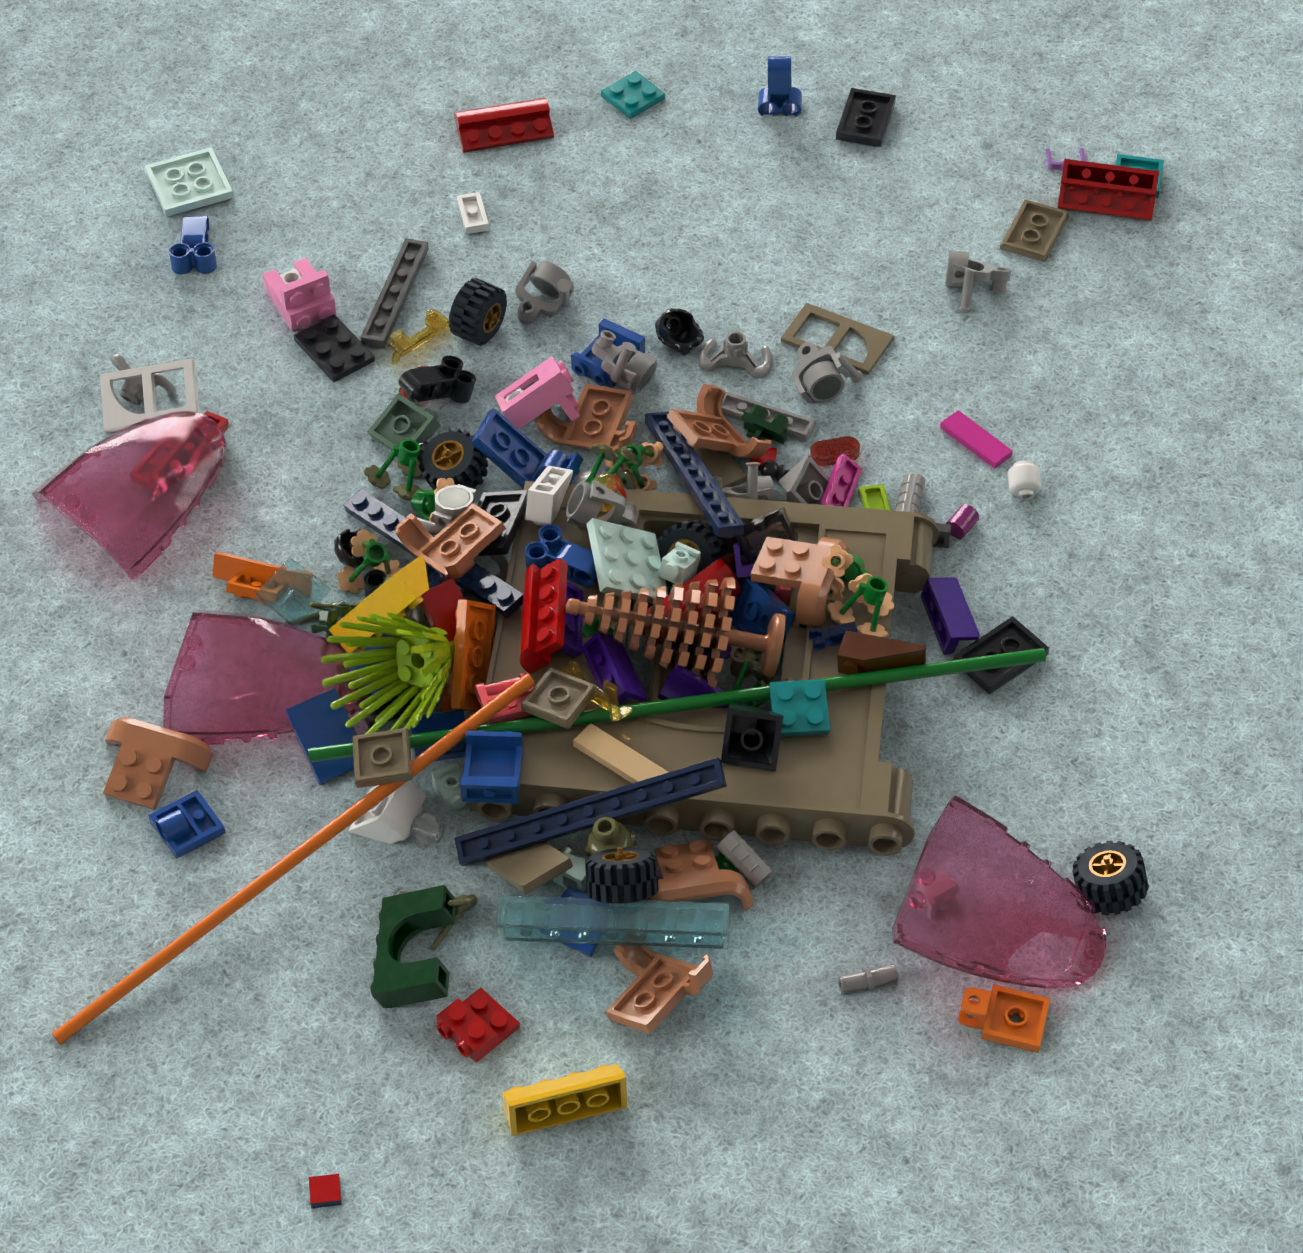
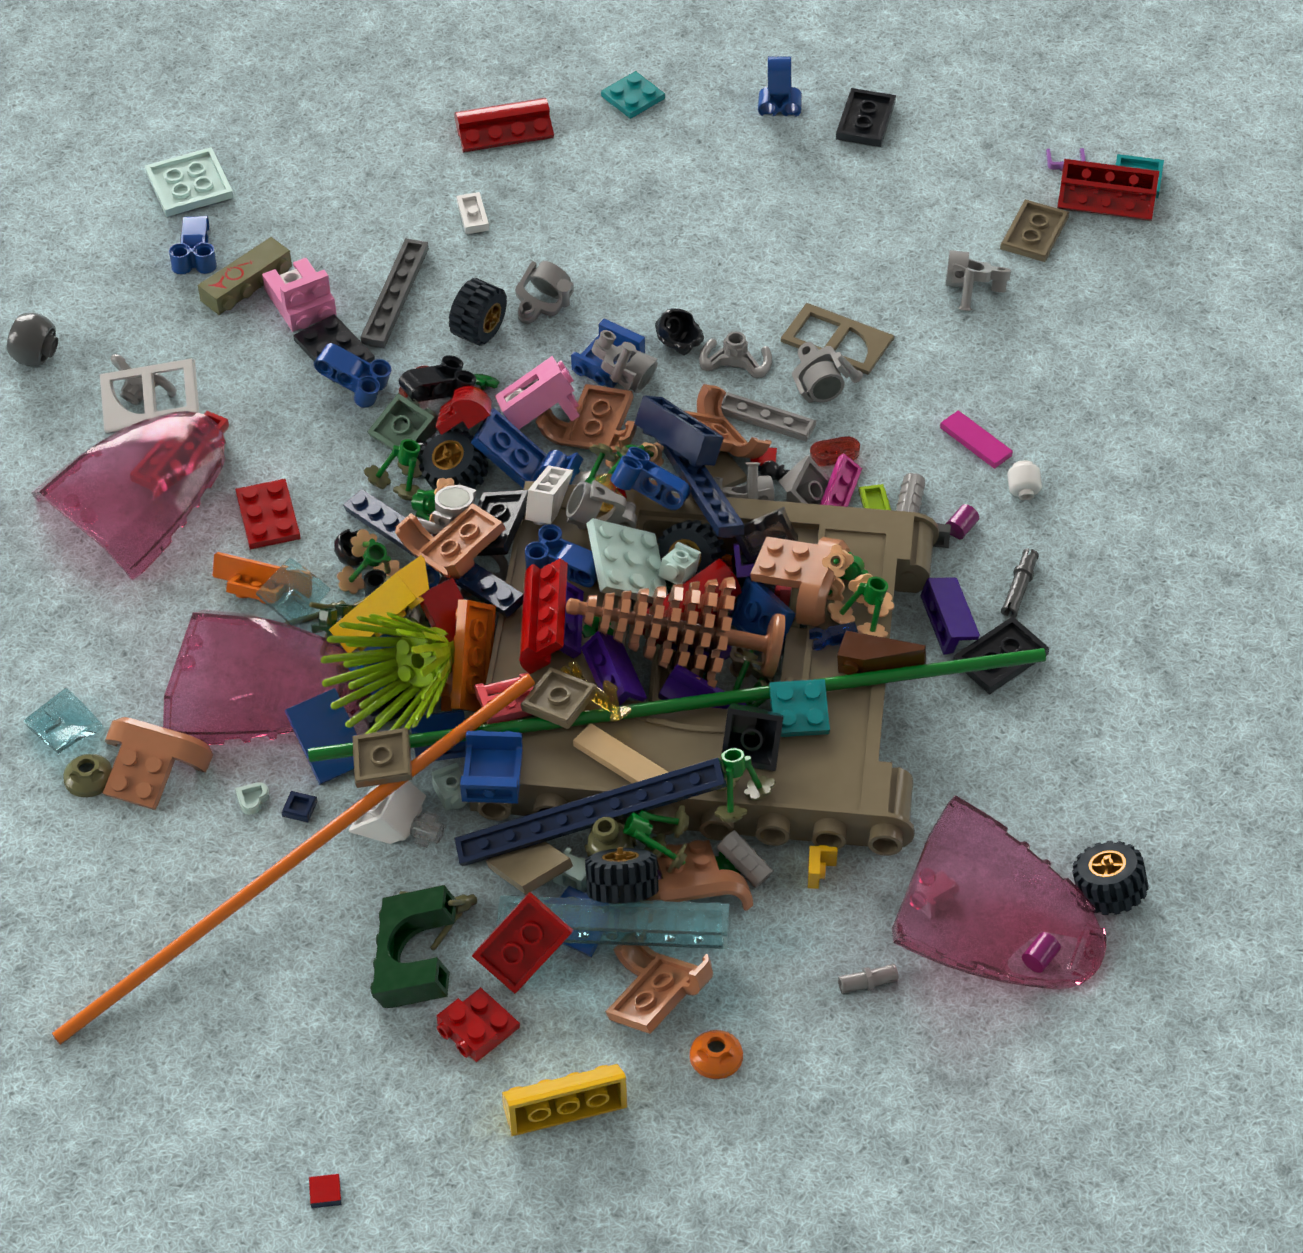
blue plate [149,790,226,859] -> none
clear yellow piece [388,309,449,366] -> none
dark green hips [741,404,789,445] -> none
orange plate [958,984,1050,1053] -> none
none -> dark grey wheel [7,313,59,366]
none -> clear light blue plate [24,688,104,754]
none -> olive piece [63,754,112,798]
none -> olive brick [198,237,292,315]
none -> red plate [235,479,301,550]
none -> light aqua tile [235,782,269,815]
none -> dark blue tile [281,791,318,823]
none -> blue piece [314,343,392,408]
none -> red brick [436,386,492,435]
none -> red plate [472,892,573,994]
none -> green plant [474,374,500,390]
none -> blue piece [610,447,691,510]
none -> plant [623,805,689,873]
none -> dark blue brick [634,395,724,468]
none -> orange piece [690,1030,743,1079]
none -> plant [715,748,776,823]
none -> yellow bracket [807,845,838,889]
none -> dark grey pin [1001,548,1039,618]
none -> magenta piece [1021,932,1061,973]

